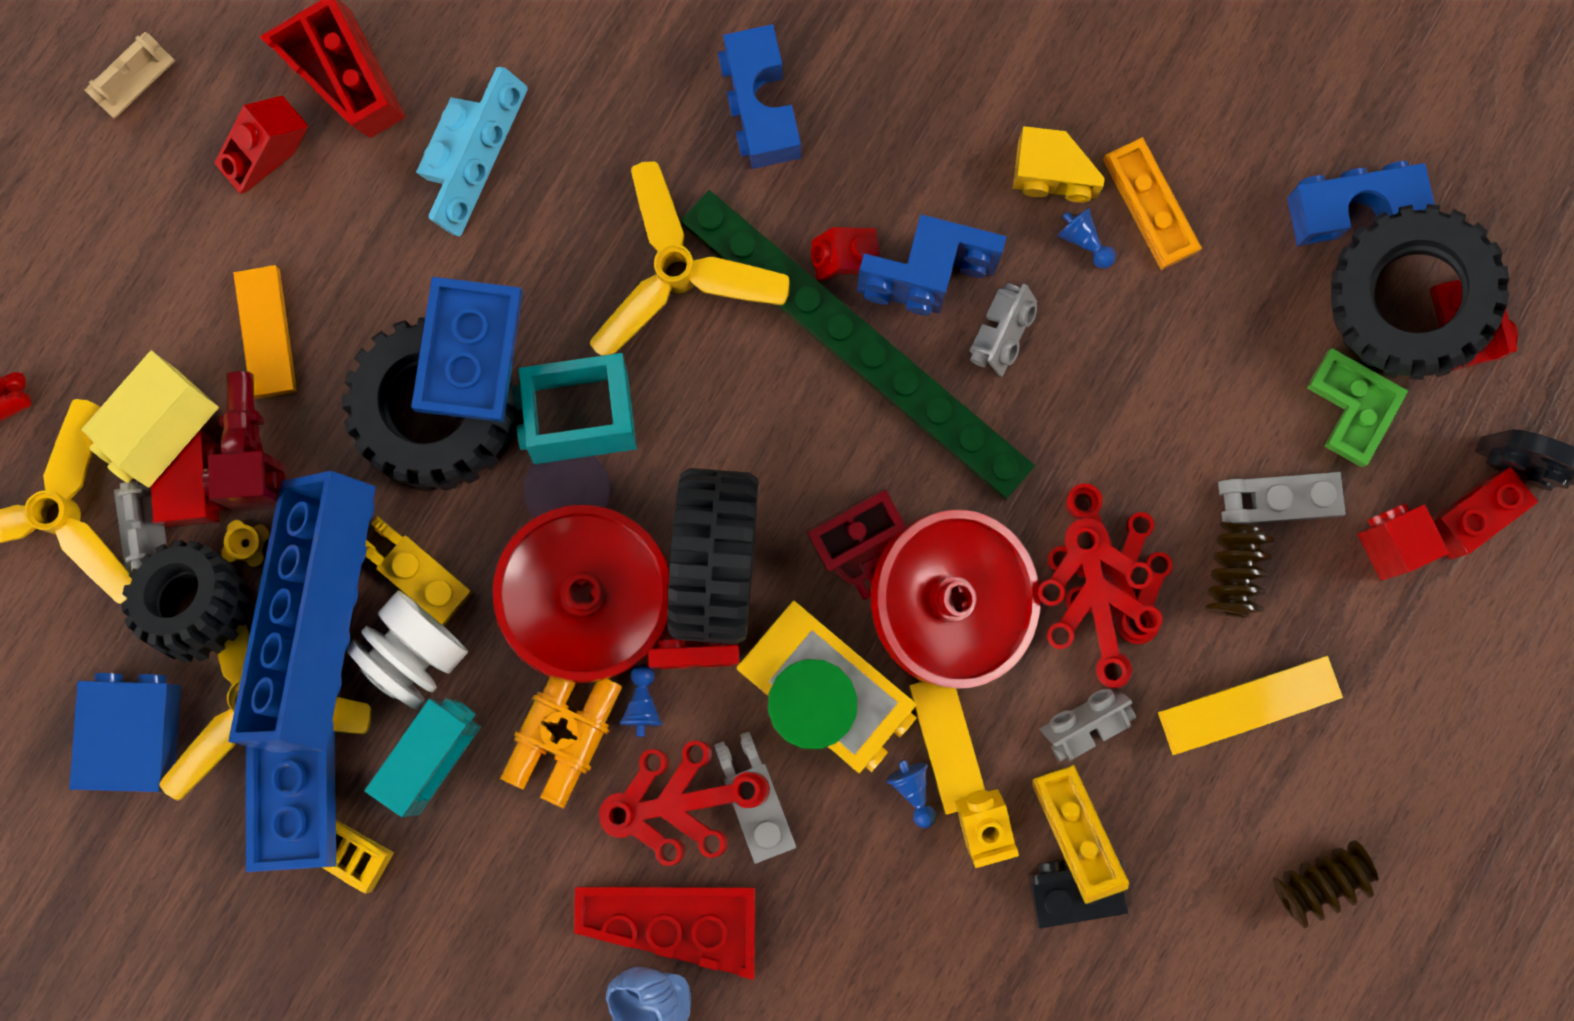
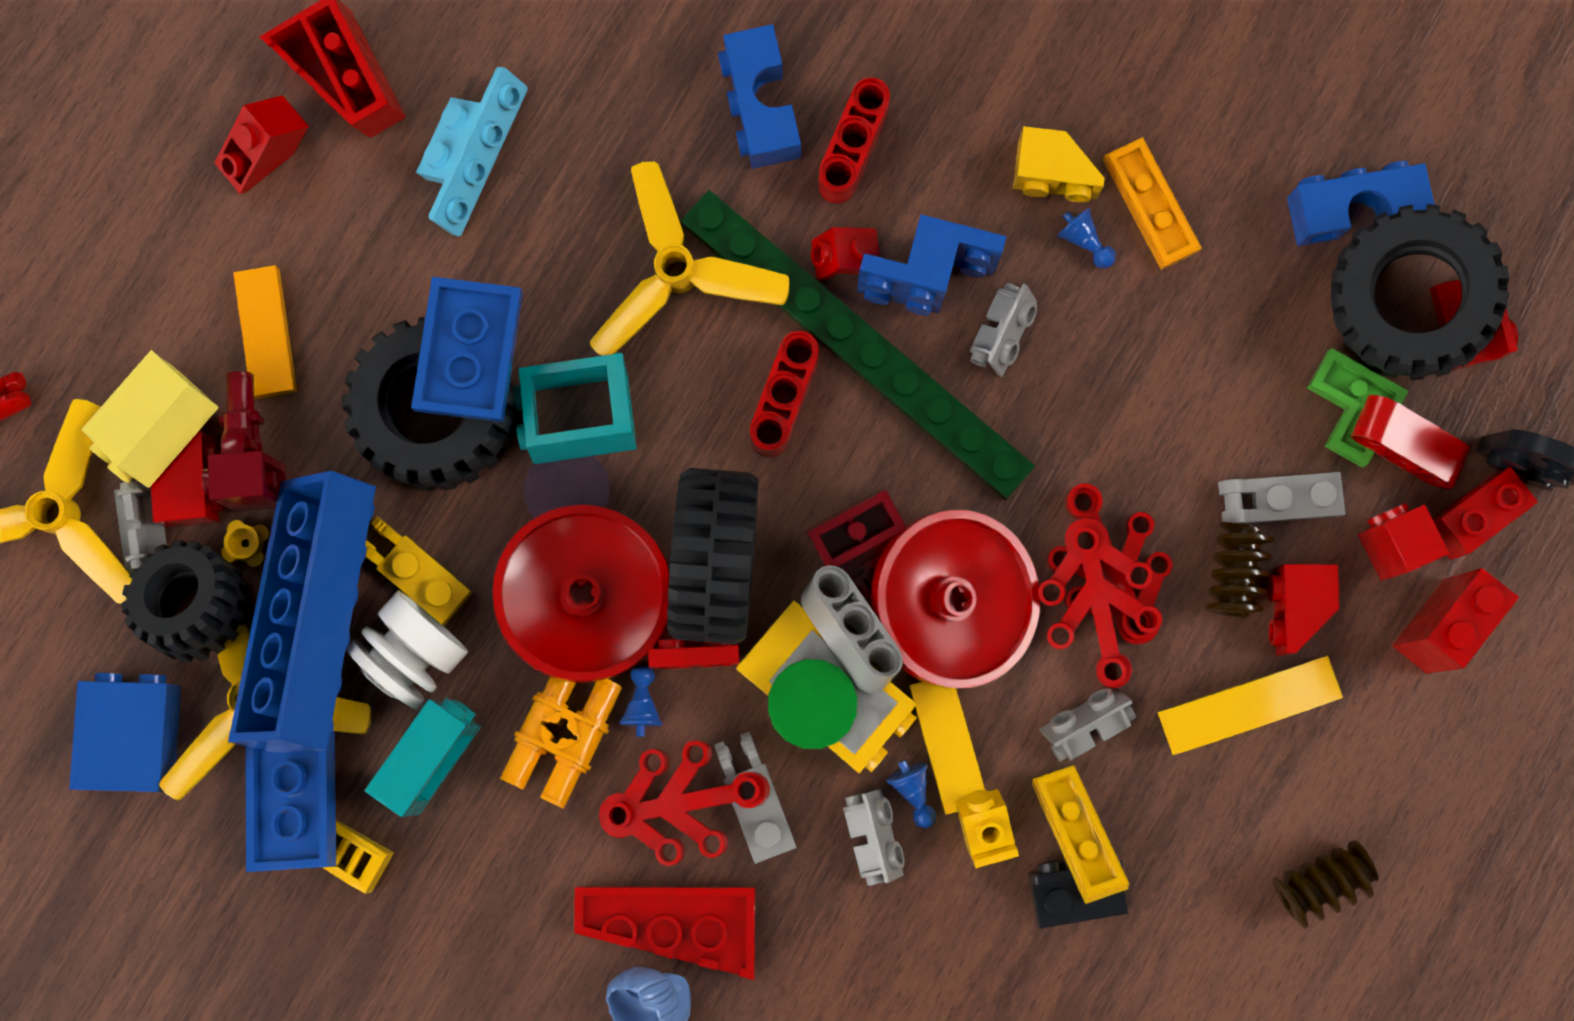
tan hinge [85,32,175,119] -> none
none -> red beam [749,331,819,458]
none -> light grey beam [801,565,903,694]
none -> red beam [818,77,890,204]
none -> light grey hinge [843,788,905,886]
none -> red slope [1267,564,1339,656]
none -> red beam [1350,394,1471,490]
none -> red brick [1392,568,1519,674]

